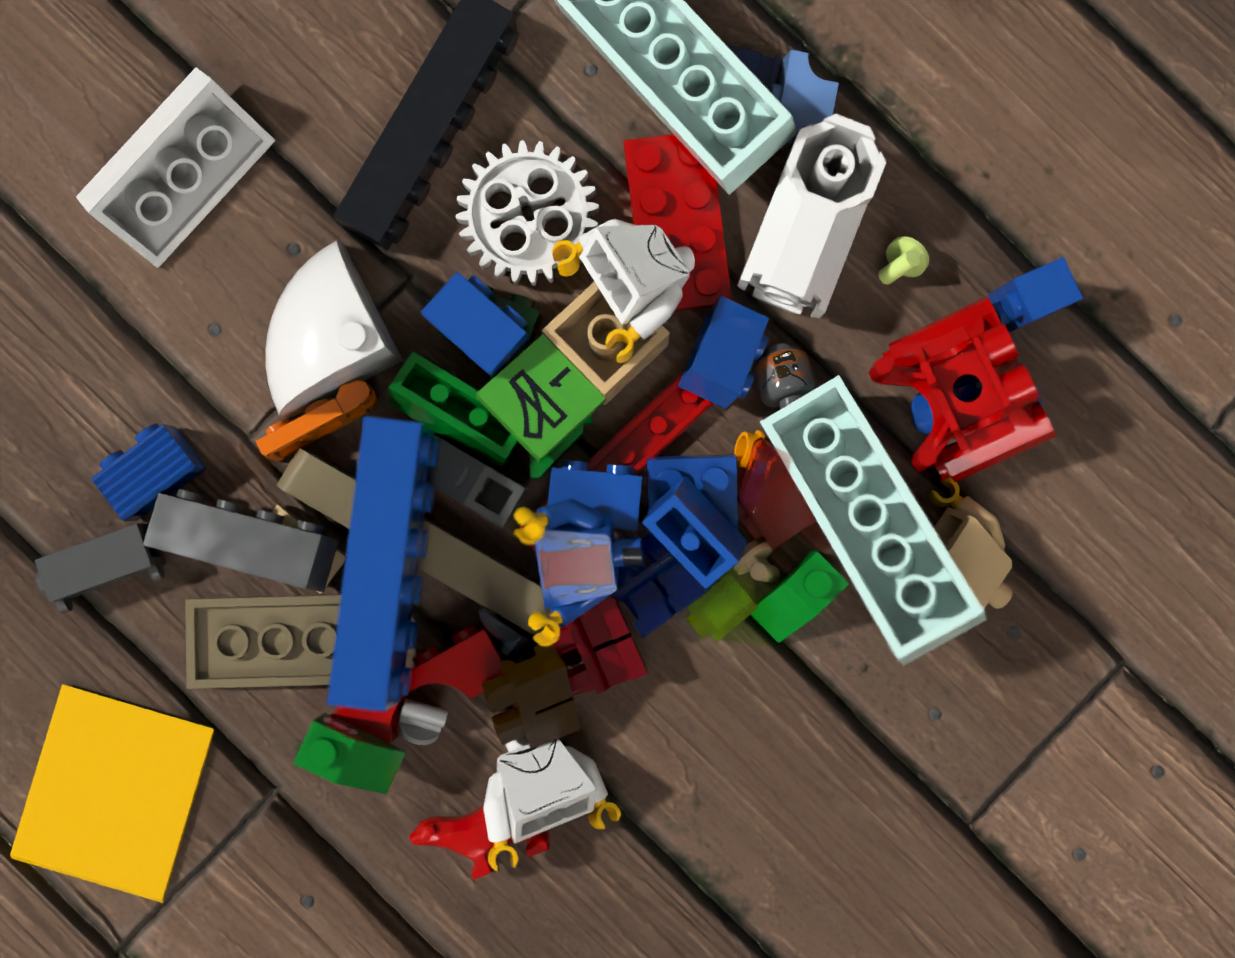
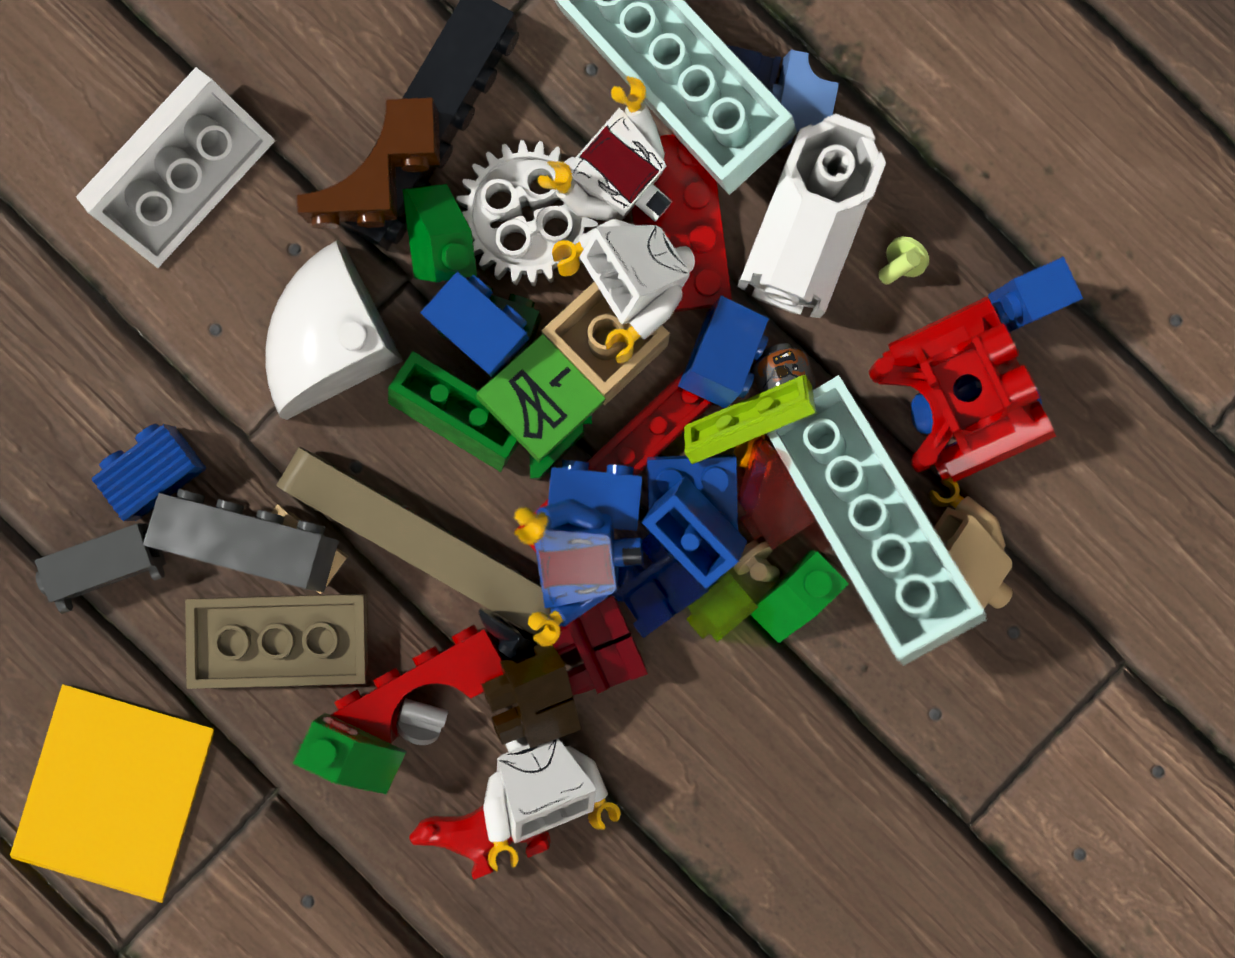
orange hinge [255,379,379,462] -> none
blue brick [327,416,440,712] -> none
dark grey slope [428,434,529,528] -> none
none -> reddish brown arch [297,98,440,229]
none -> green slope [402,184,477,282]
none -> torso [538,76,673,222]
none -> lime tile [684,374,816,464]

